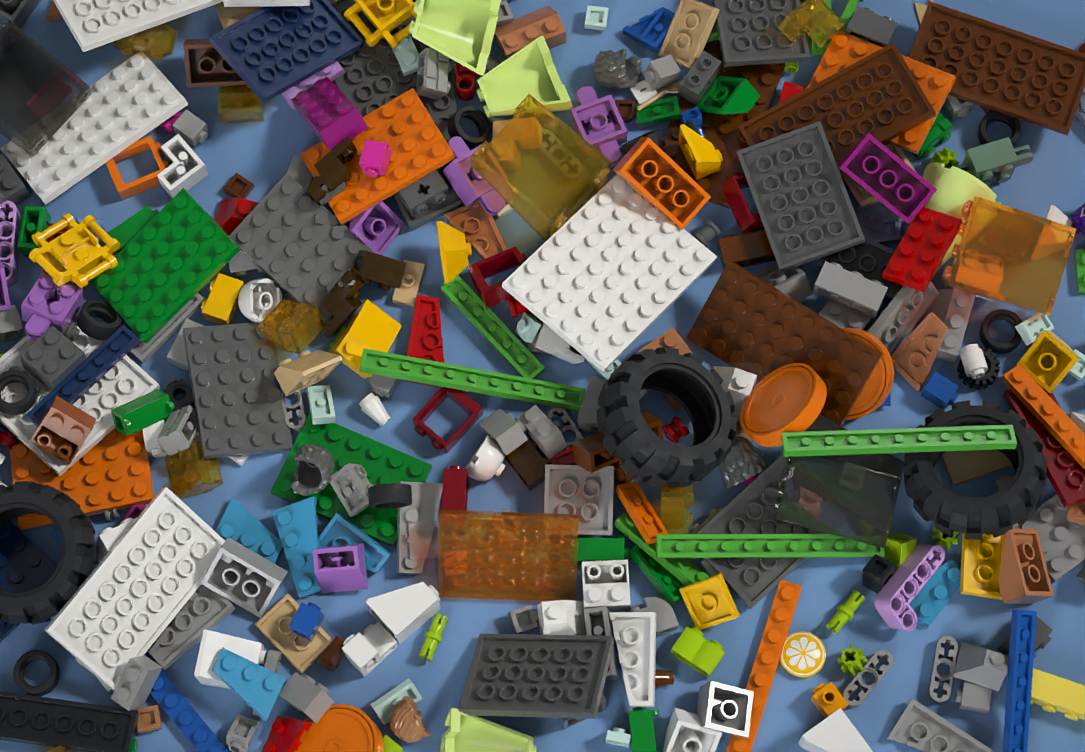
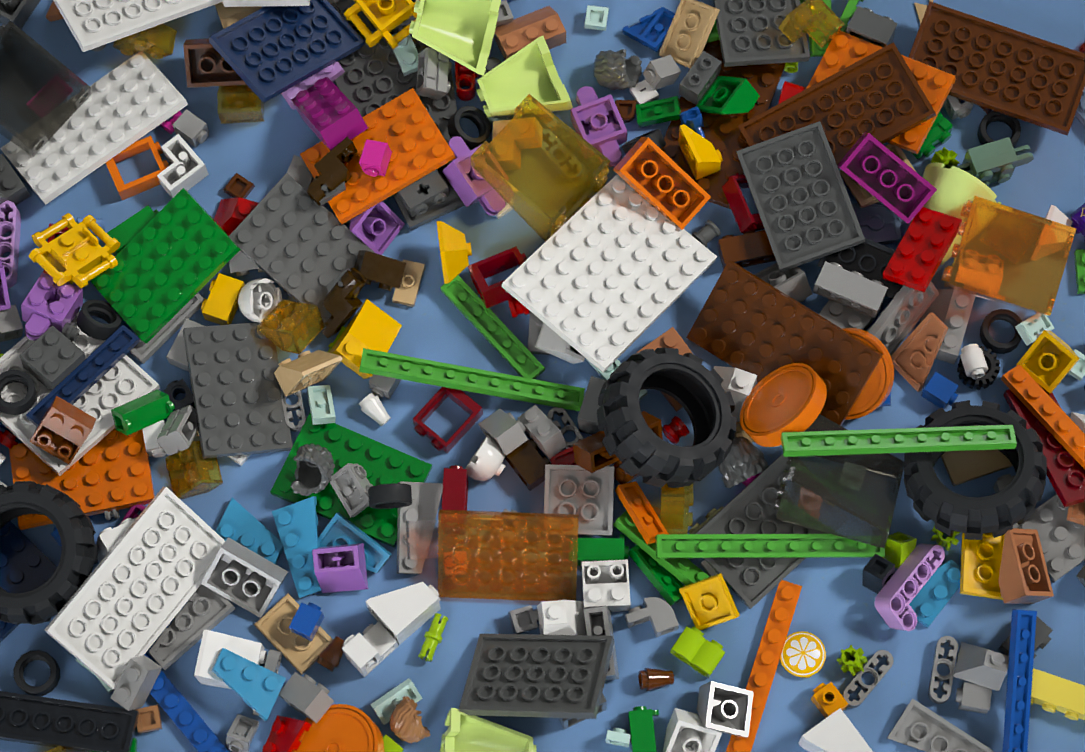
green brick [17,206,51,257] -> none
red wing [402,295,445,388] -> none
nougat wing [444,201,507,259] -> none
light aqua plate [514,312,541,343] -> none
white wing [609,612,657,707] -> none
tan piece [637,79,683,110] -> none
lime pin [826,590,865,634] -> none

